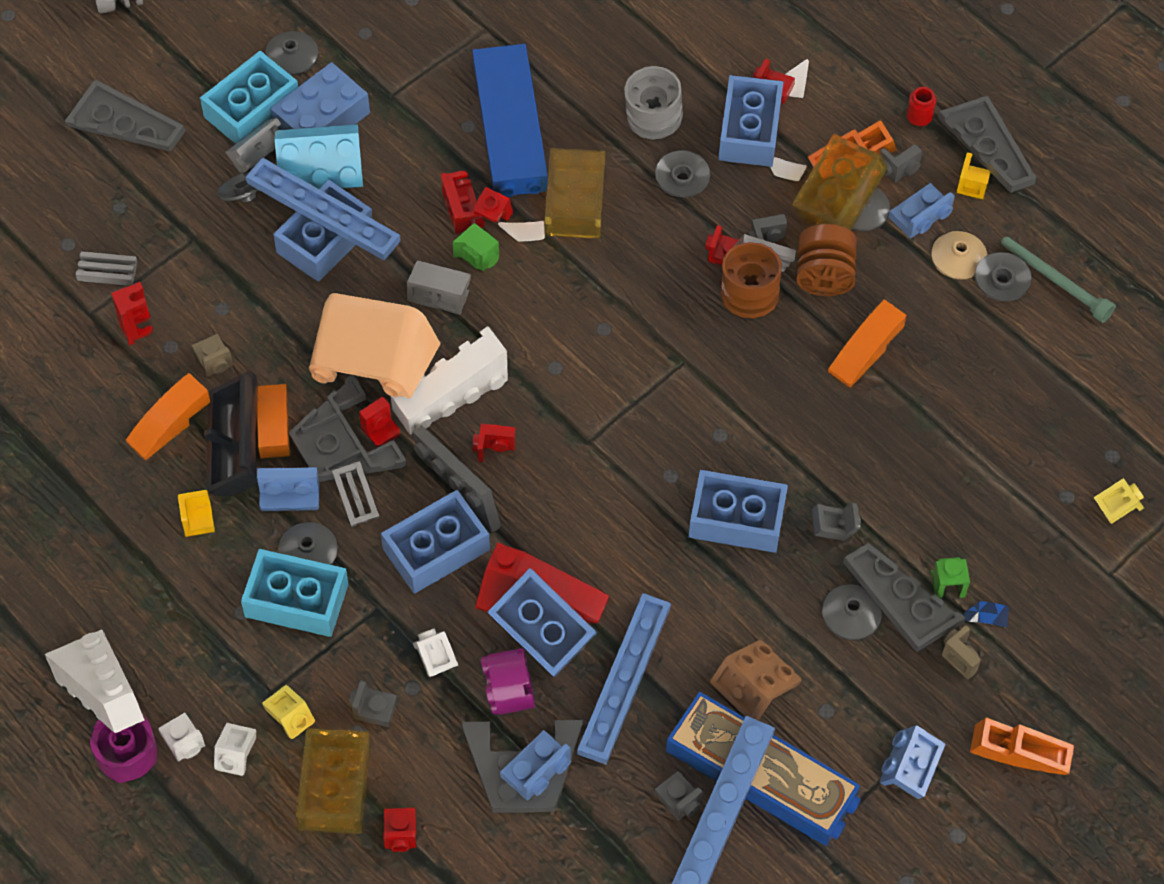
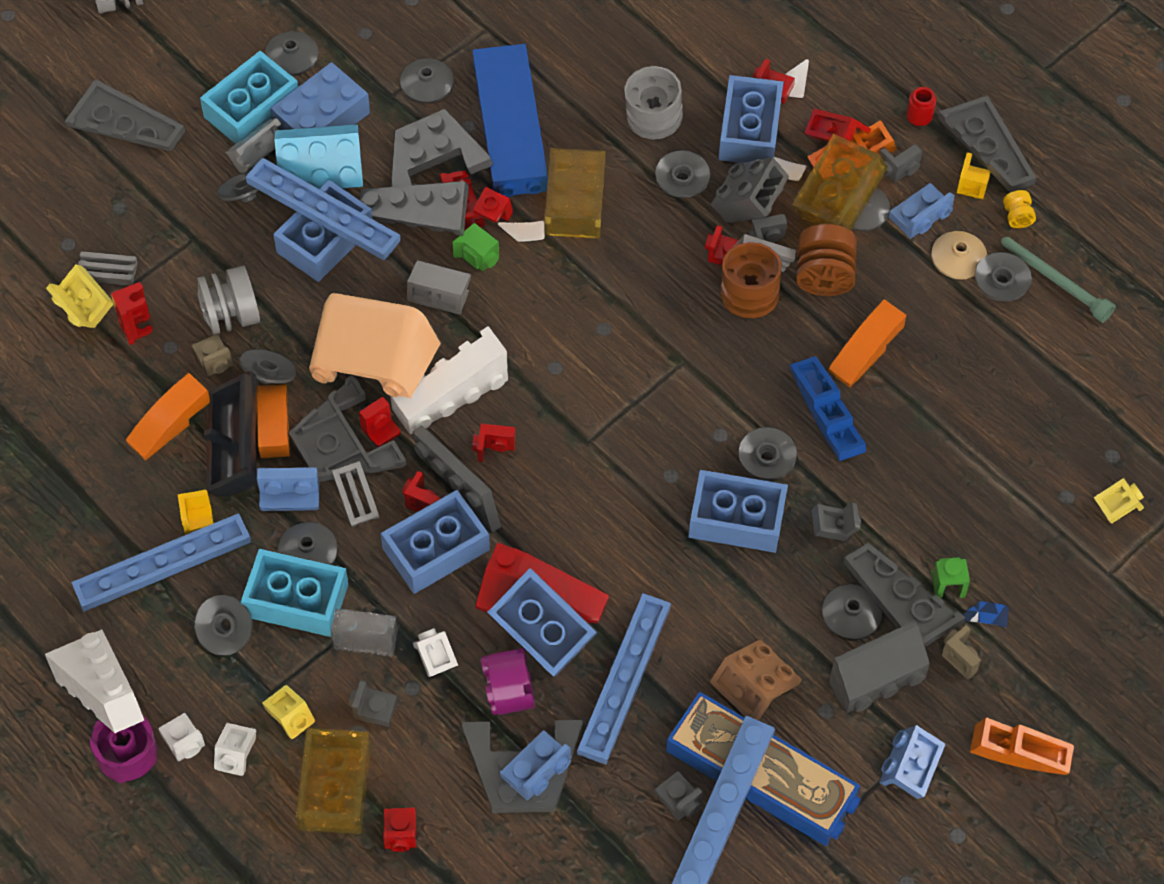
none -> light yellow bracket [46,264,113,328]
none -> medium blue plate [71,513,251,612]
none -> dark grey dish [195,595,252,656]
none -> light grey wheel [197,265,260,335]
none -> dark grey dish [239,349,296,384]
none -> clear brick [331,609,398,657]
none -> dark grey wing [360,181,469,236]
none -> dark grey wing [391,109,493,187]
none -> dark grey dish [400,58,454,104]
none -> red bracket [402,471,441,512]
none -> dark grey brick [711,157,789,223]
none -> dark grey dish [738,427,797,480]
none -> blue slope [790,356,866,461]
none -> red panel [804,109,871,147]
none -> dark grey slope [829,621,930,713]
none -> yellow wheel [1003,190,1036,229]

